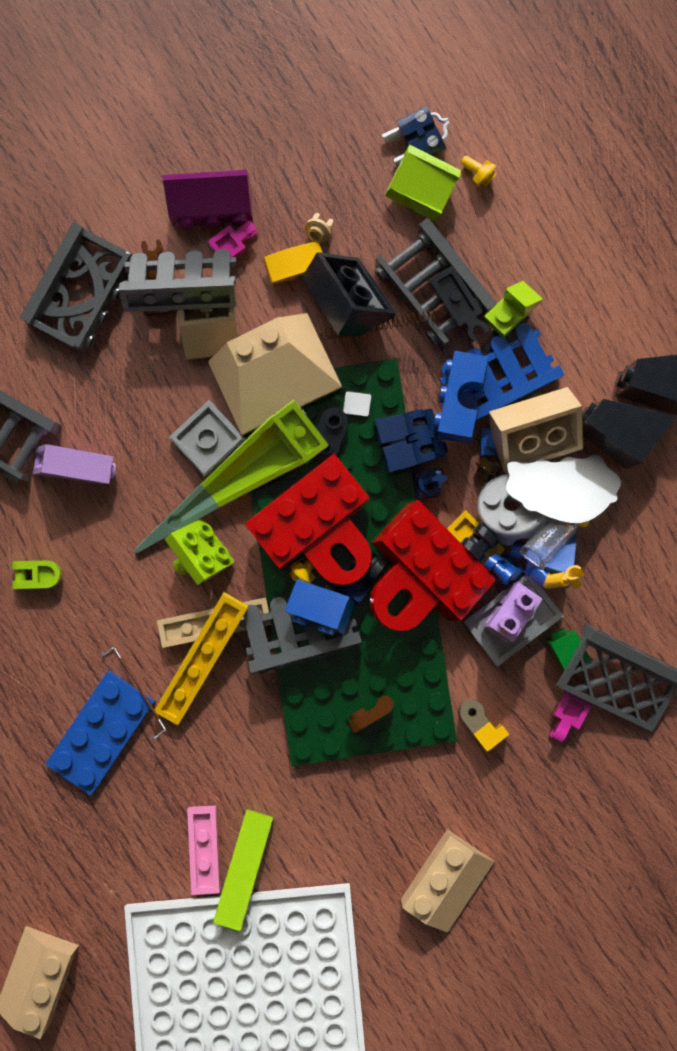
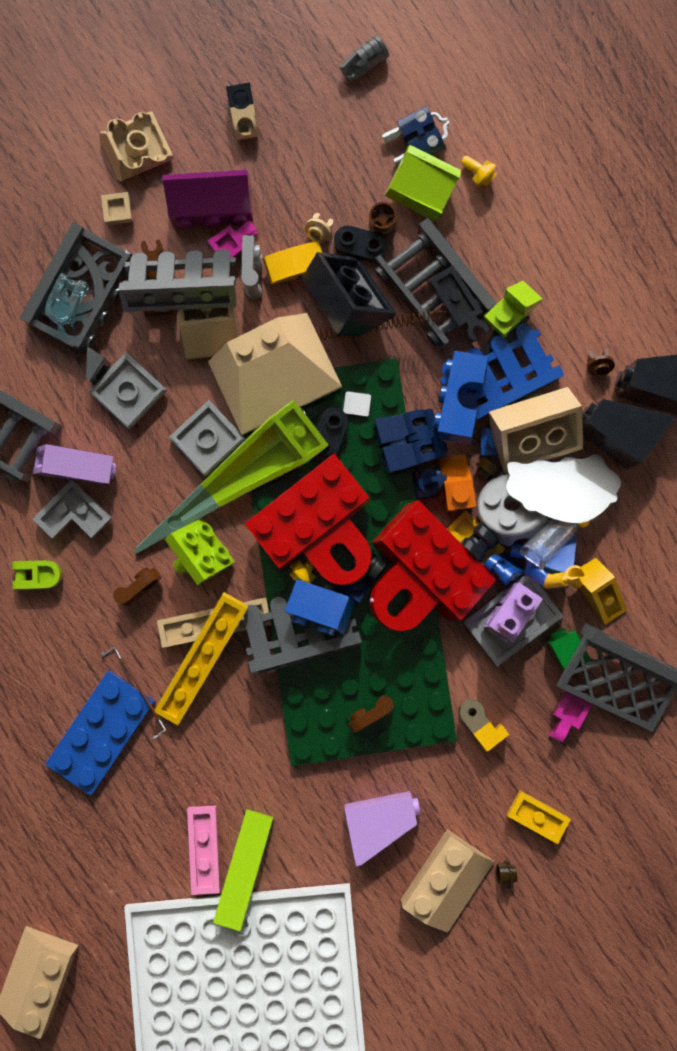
none -> light grey plate [33,480,113,539]
none -> clear light blue plate [45,273,89,325]
none -> dark grey slope [86,347,110,385]
none -> light grey plate [88,352,167,430]
none -> tan slope [99,111,173,181]
none -> tan plate [101,192,133,225]
none -> reddish brown plate [113,567,162,606]
none -> leg [226,82,258,140]
none -> light grey plate [241,235,263,300]
none -> black plate [334,225,388,262]
none -> dark grey hinge [339,35,389,82]
none -> lavender slope [345,791,421,866]
none -> reddish brown wheel [369,202,397,237]
none -> orange slope [438,455,476,513]
none -> dark brown plate [496,860,517,889]
none -> yellow plate [506,790,571,844]
none -> yellow slope [579,558,628,625]
none -> reddish brown plate [586,348,615,377]

